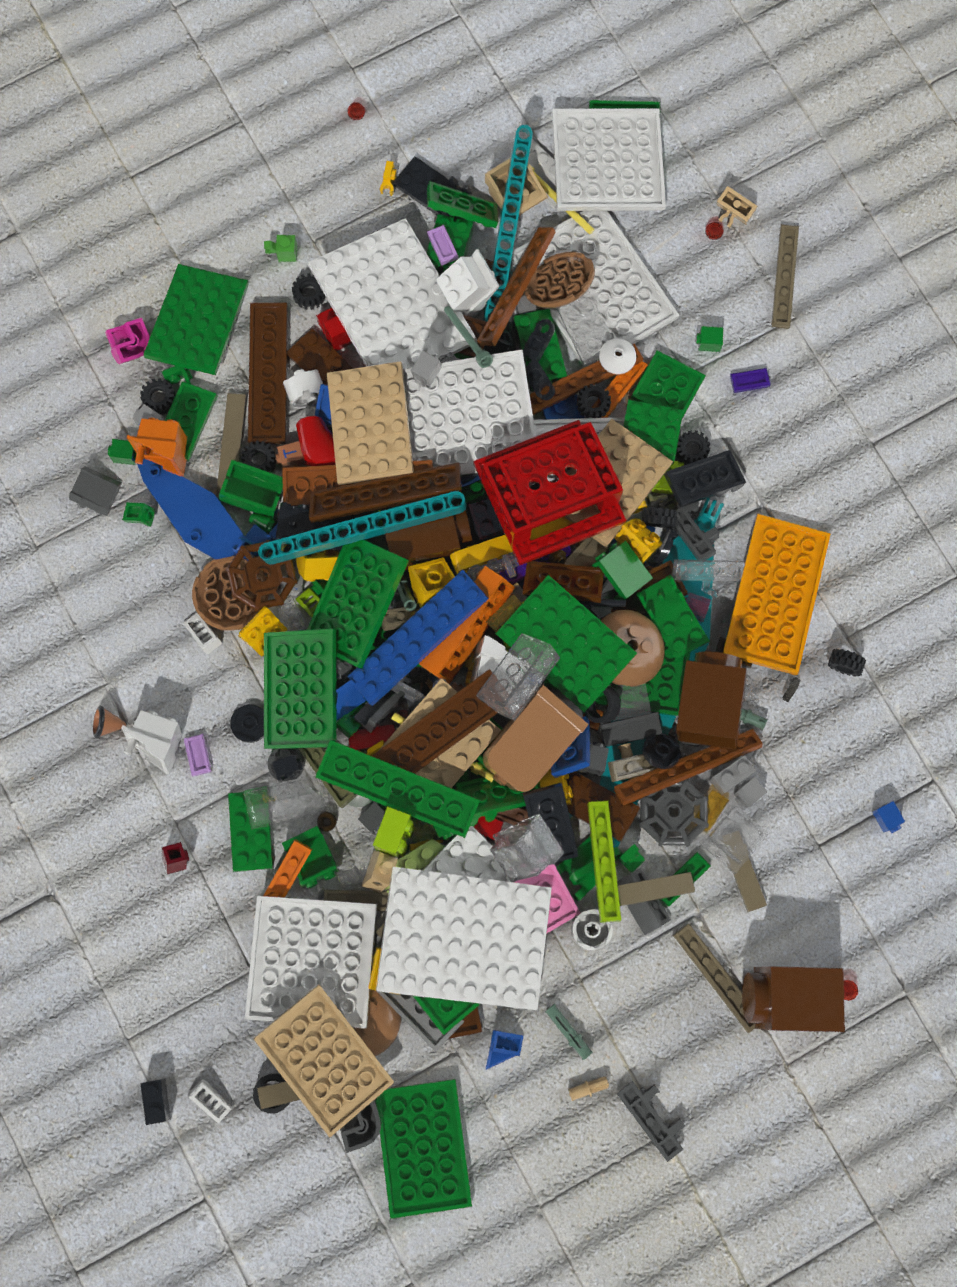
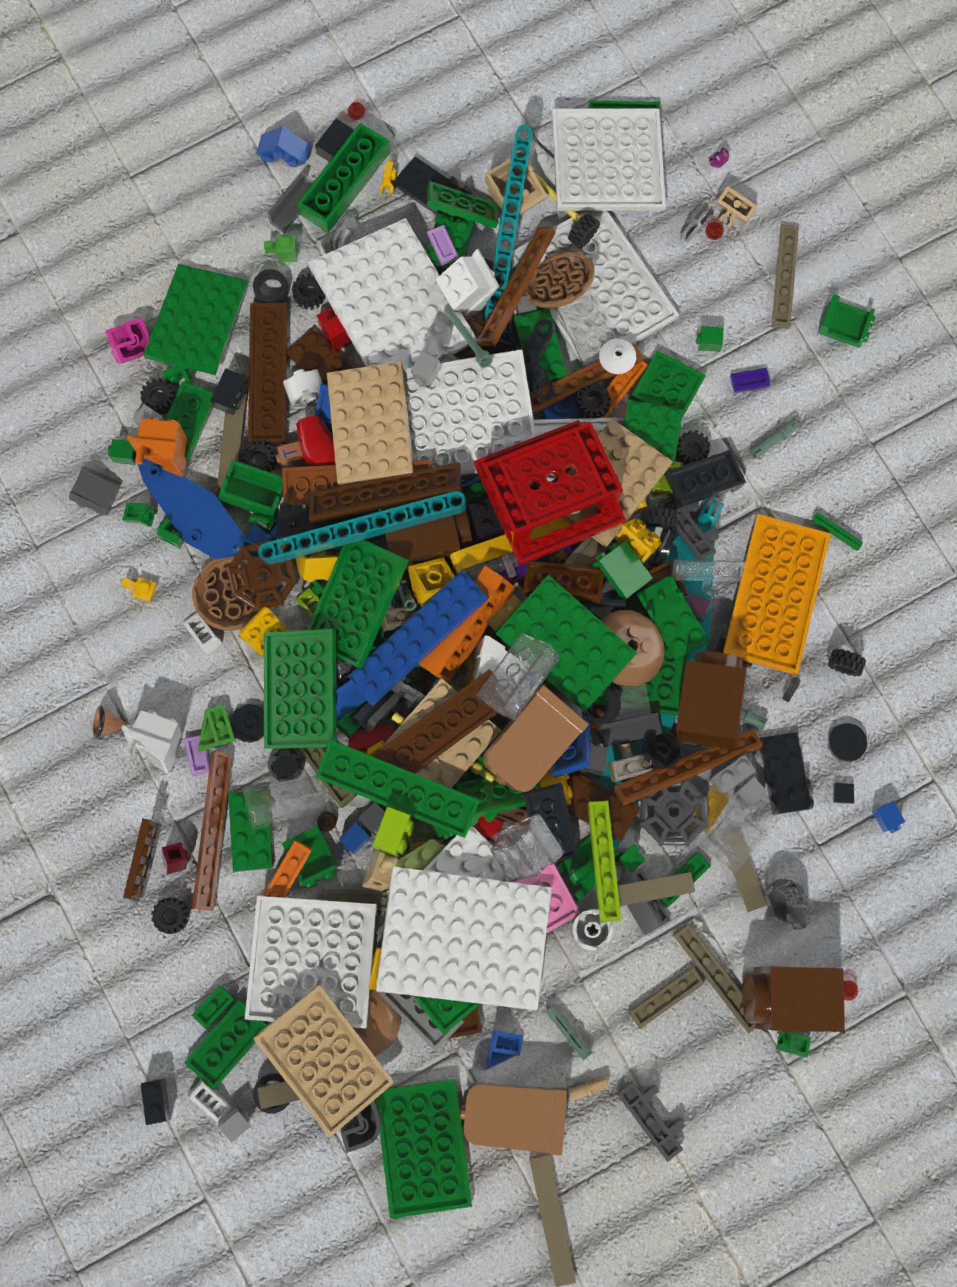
none -> yellow plate [120,577,157,602]
none -> reddish brown plate [123,818,159,901]
none -> black tyre [151,897,190,934]
none -> green bracket [157,518,183,549]
none -> green plate [184,1000,268,1090]
none -> dark orange plate [192,751,232,911]
none -> green plate [192,985,235,1029]
none -> bright green wing [198,704,235,752]
none -> black brick [210,368,249,415]
none -> light grey brick [218,1105,251,1143]
none -> black tyre [253,269,289,303]
none -> blue brick [256,126,310,168]
none -> dark grey panel [268,174,311,233]
none -> green brick [297,123,391,233]
none -> black brick [315,118,354,162]
none -> light grey arm [329,215,357,251]
none -> blue brick [339,823,371,855]
none -> medium nougat piece [461,1083,567,1156]
none -> dark tan tile [529,1154,576,1287]
none -> black tyre [568,213,600,249]
none -> dark tan tile [628,966,705,1029]
none -> light grey arm [680,205,713,242]
none -> magenta plate [709,147,729,168]
none -> sand green pin [749,417,801,459]
none -> black hinge [760,732,814,815]
none -> dark grey piece [764,879,810,930]
none -> green bracket [776,1031,811,1058]
none -> green axle [812,512,863,551]
none -> green panel [818,294,876,348]
none -> black tile [828,723,868,762]
none -> black tile [833,783,854,804]

